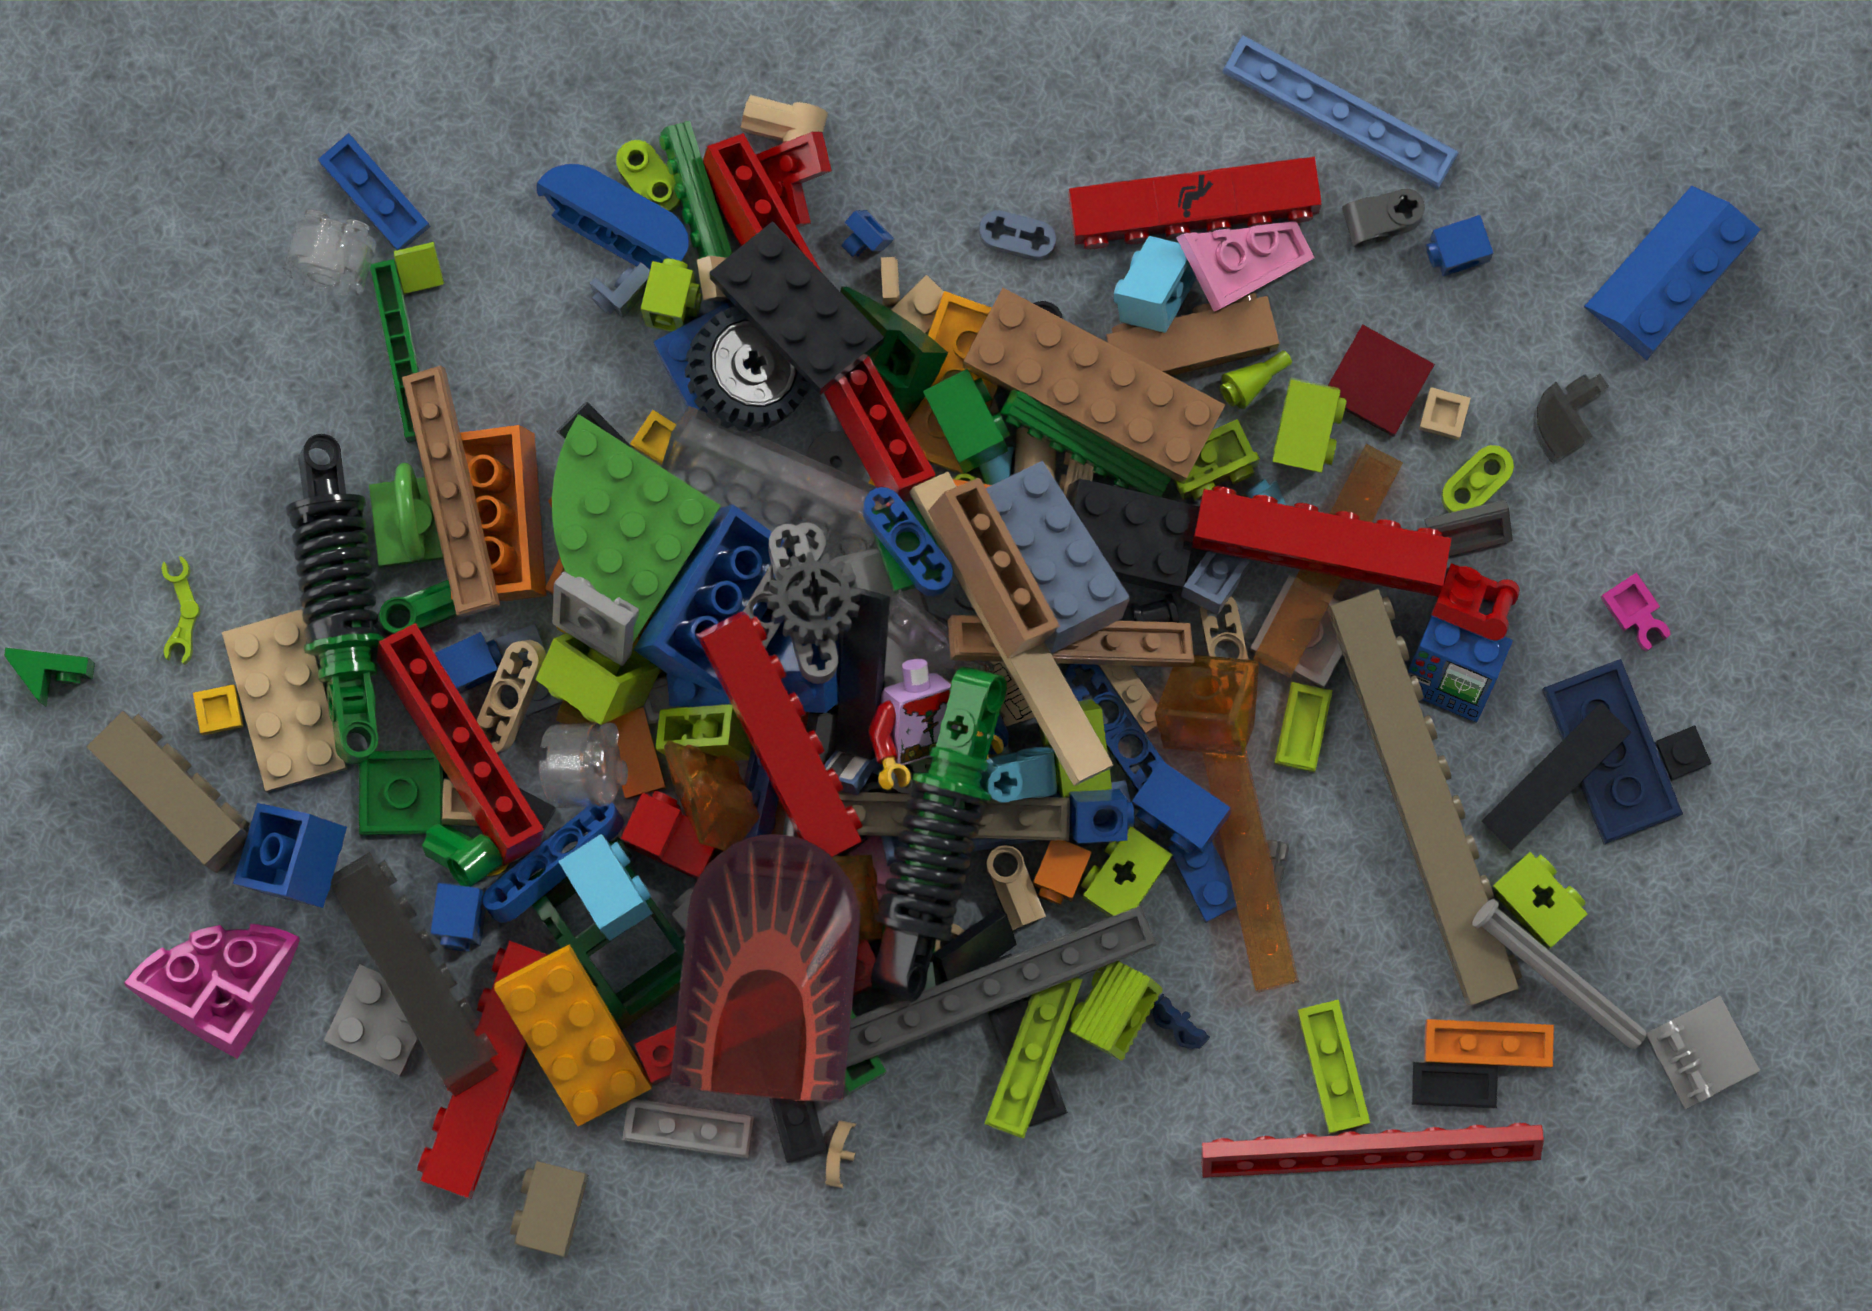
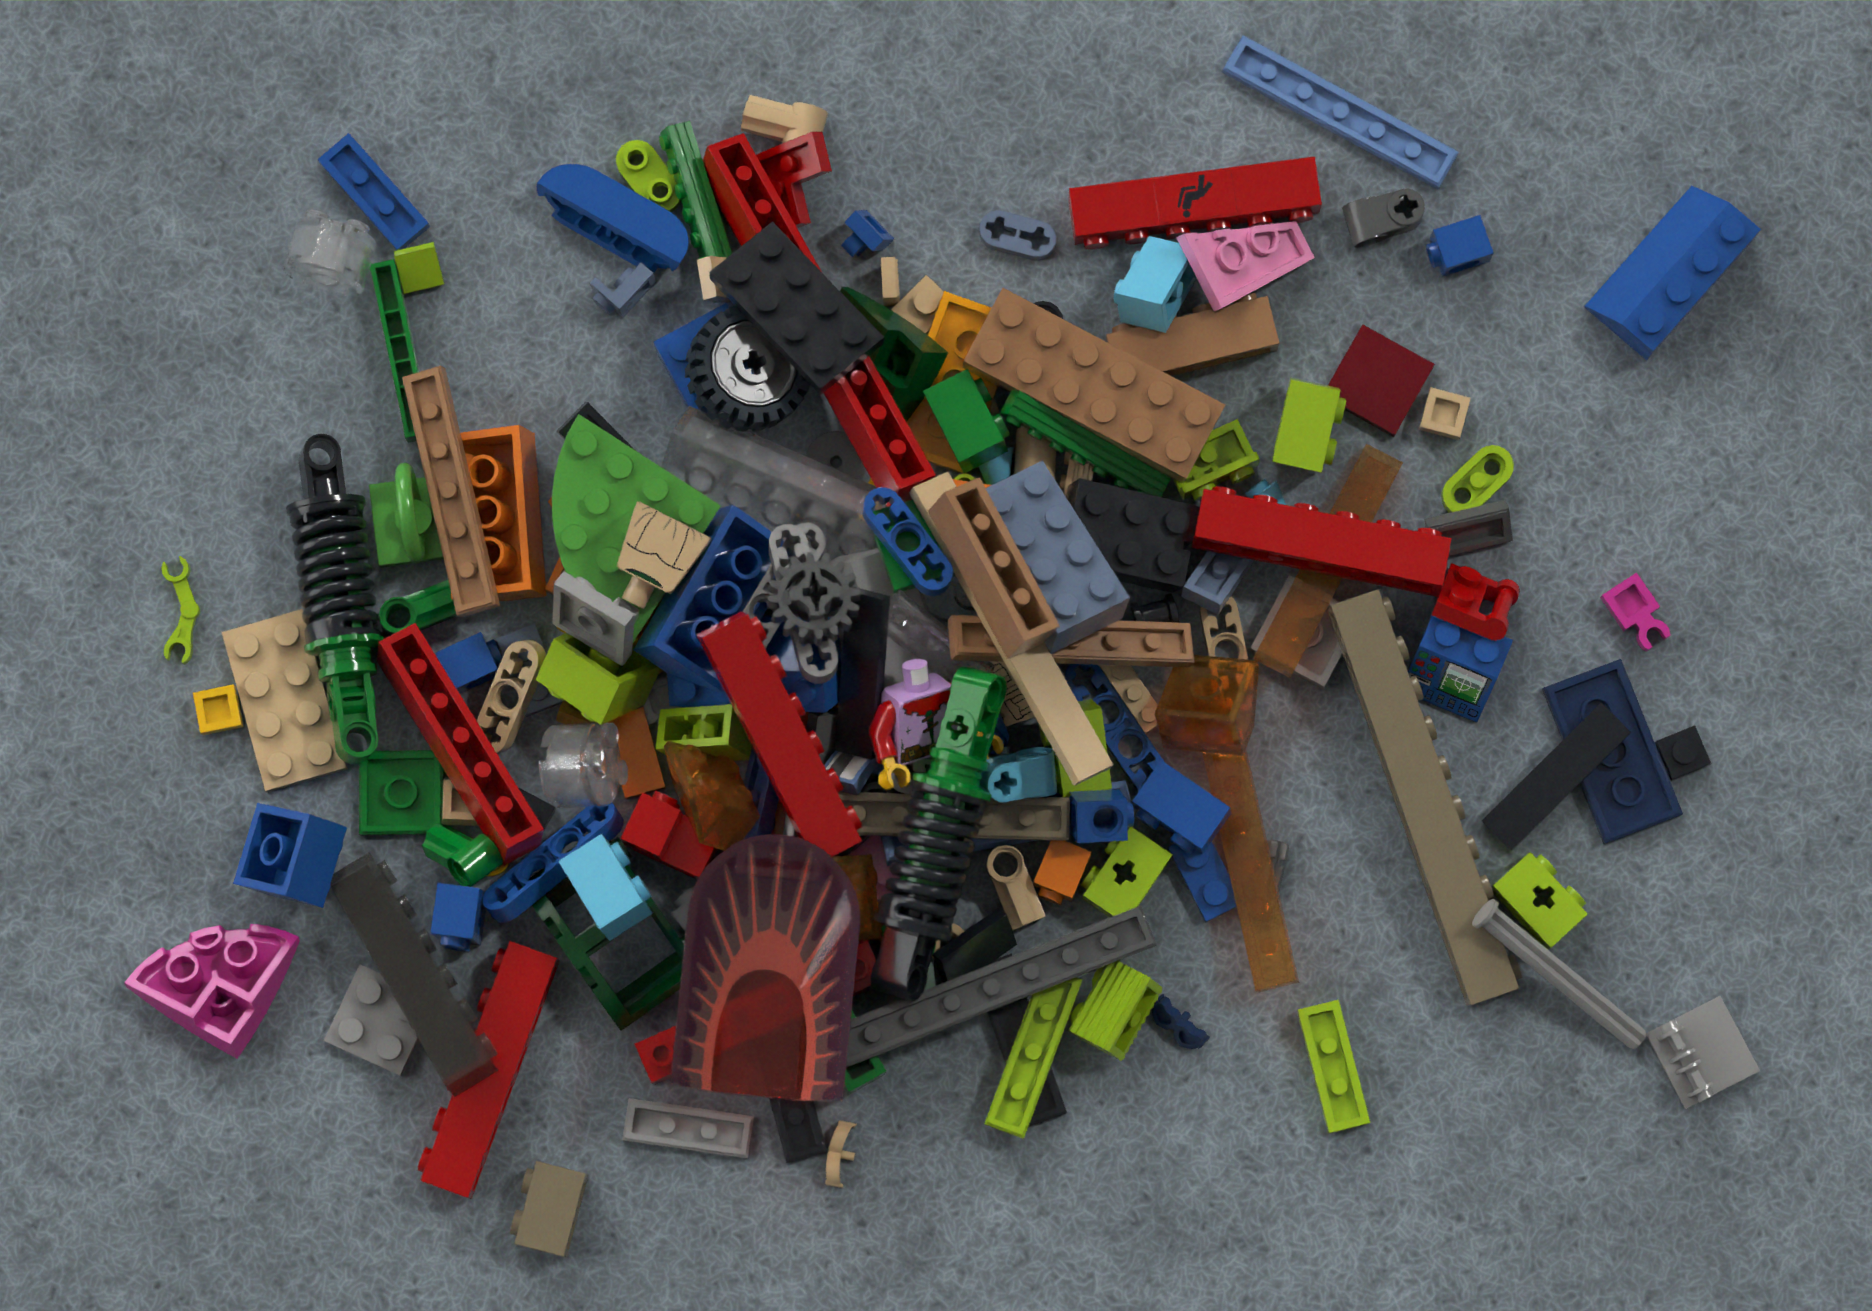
green slope [4,647,95,707] -> none
dark tan brick [86,711,250,873] -> none
light orange plate [494,944,652,1127] -> none
yellow tile [630,410,688,467] -> none
lime brick [641,258,703,332] -> none
red plate [1201,1123,1544,1178] -> none
lime cone [1219,350,1292,409] -> none
lime tile [1274,682,1333,773] -> none
black tile [1412,1062,1498,1108] -> none
orange plate [1424,1019,1554,1068] -> none
clear smoke brick [1533,373,1609,465] -> none
none -> tan torso [617,501,712,609]

